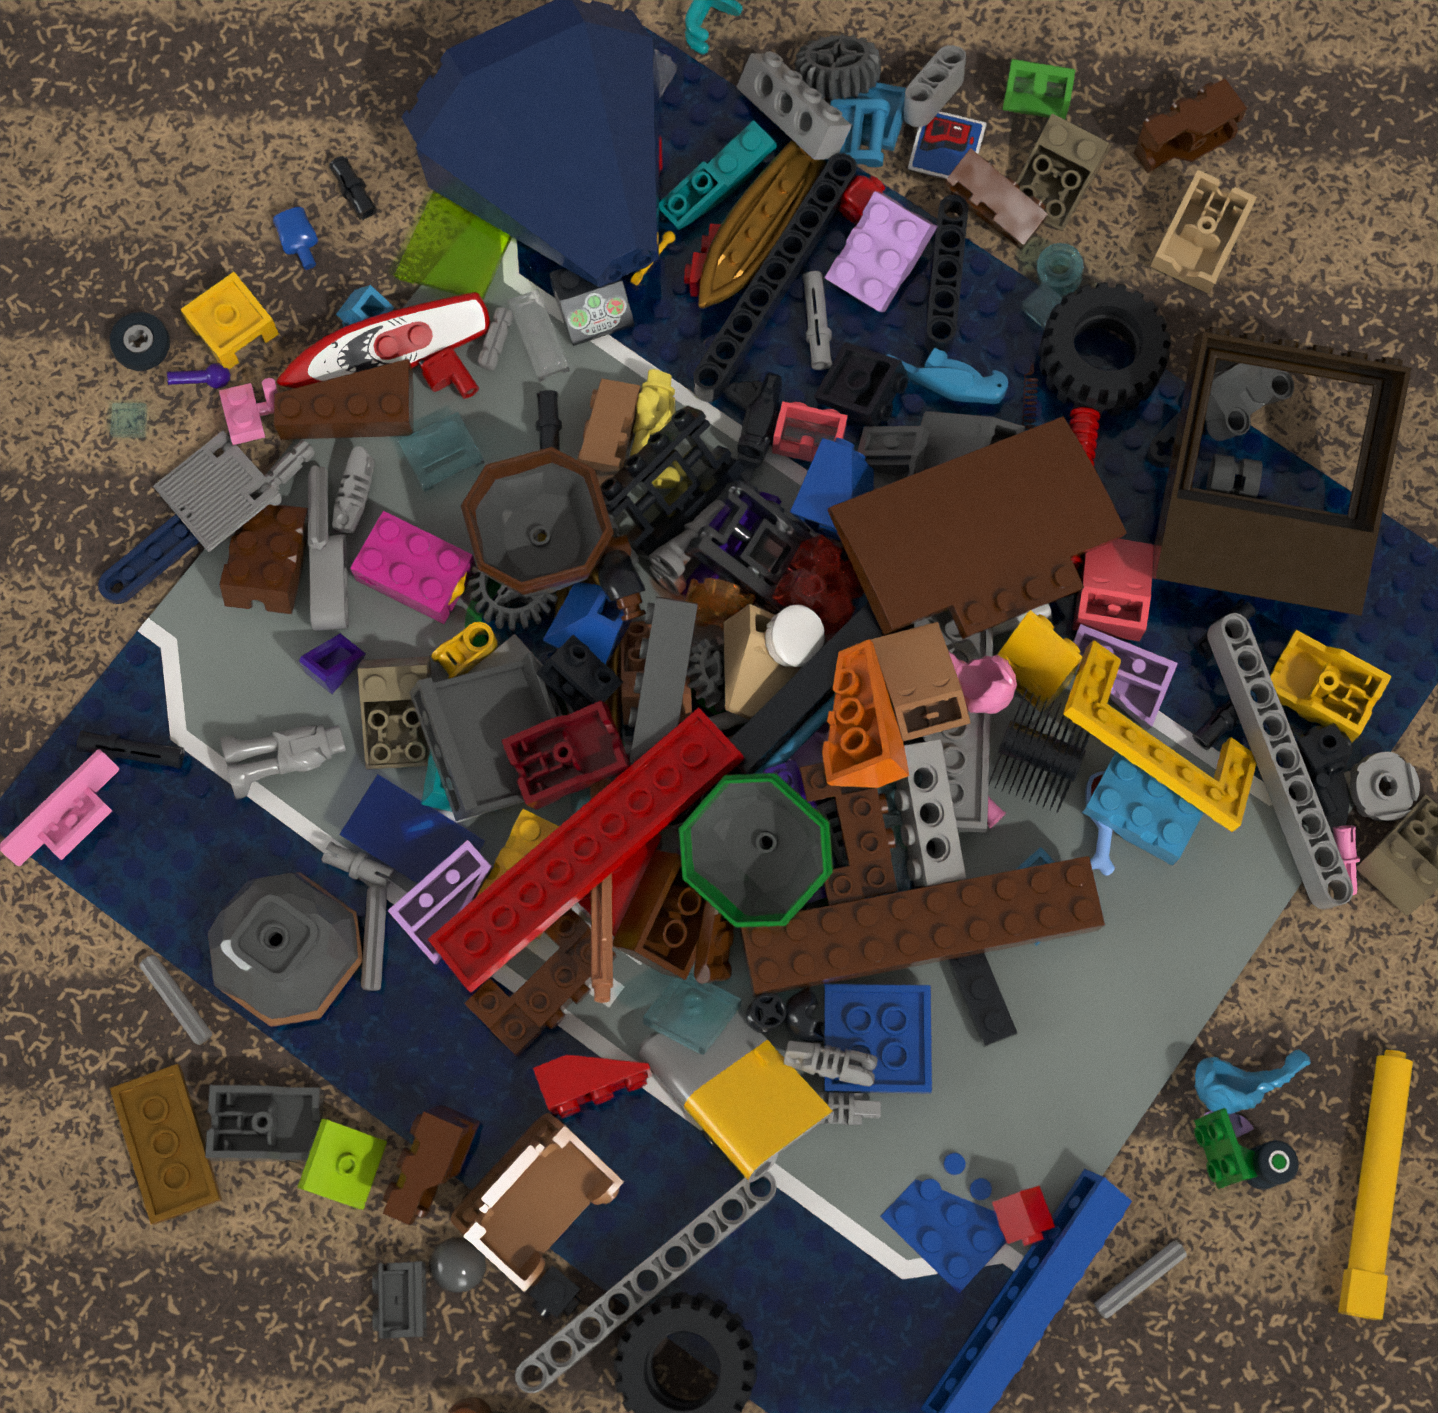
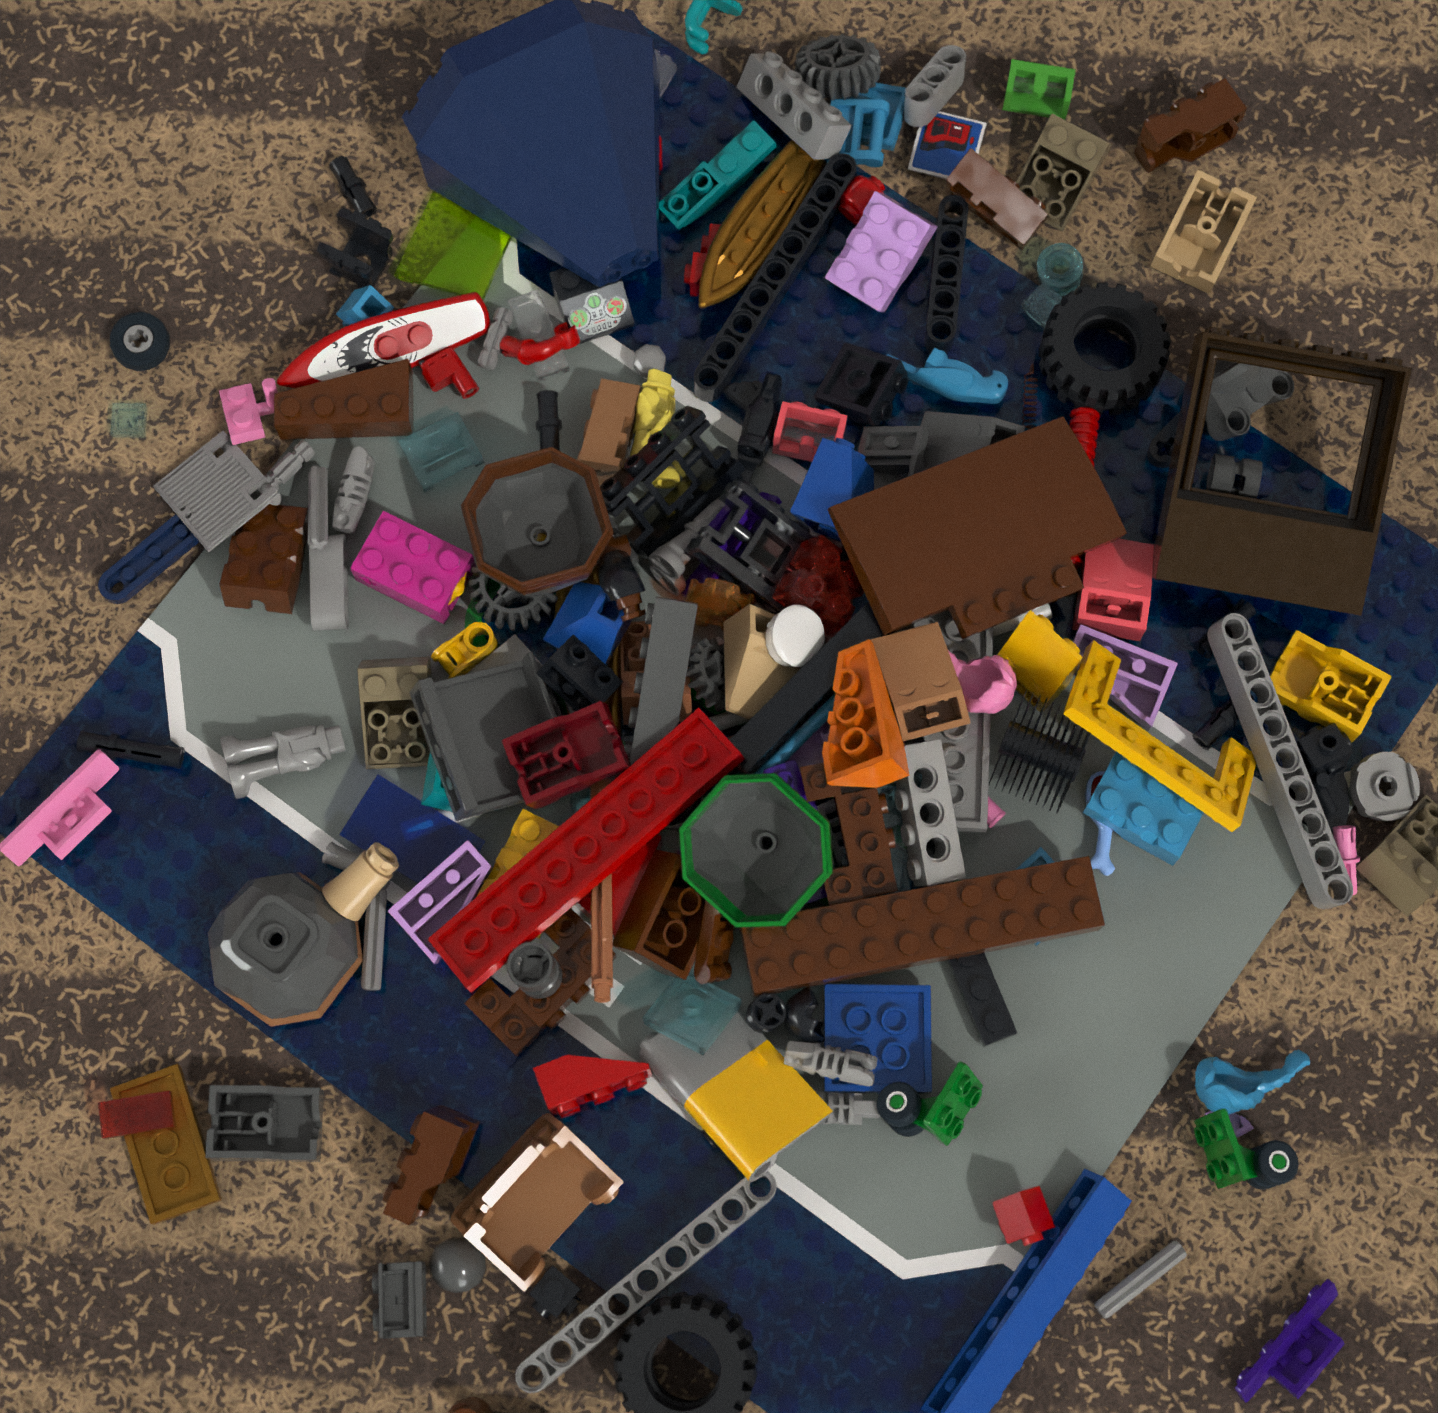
light grey axle [139,954,212,1045] -> none
dark purple bar [167,363,231,389] -> none
yellow panel [180,272,279,370] -> none
blue piece [273,207,318,270] -> none
lime plate [297,1119,387,1210] -> none
dark purple slope [299,633,366,694] -> none
yellow hinge [630,231,675,286] -> none
light grey pin [802,271,832,370] -> none
blue plate [880,1153,1006,1294] -> none
yellow brick [1338,1050,1413,1320] -> none
none -> clear red plate [98,1090,176,1139]
none -> black piece [317,208,393,288]
none -> tan plant [322,842,400,921]
none -> red piece [500,322,580,365]
none -> dark grey wheel [507,942,563,999]
none -> light grey tile [633,344,666,378]
none -> green plate [877,1061,983,1146]
none -> dark purple bracket [1235,1279,1345,1403]

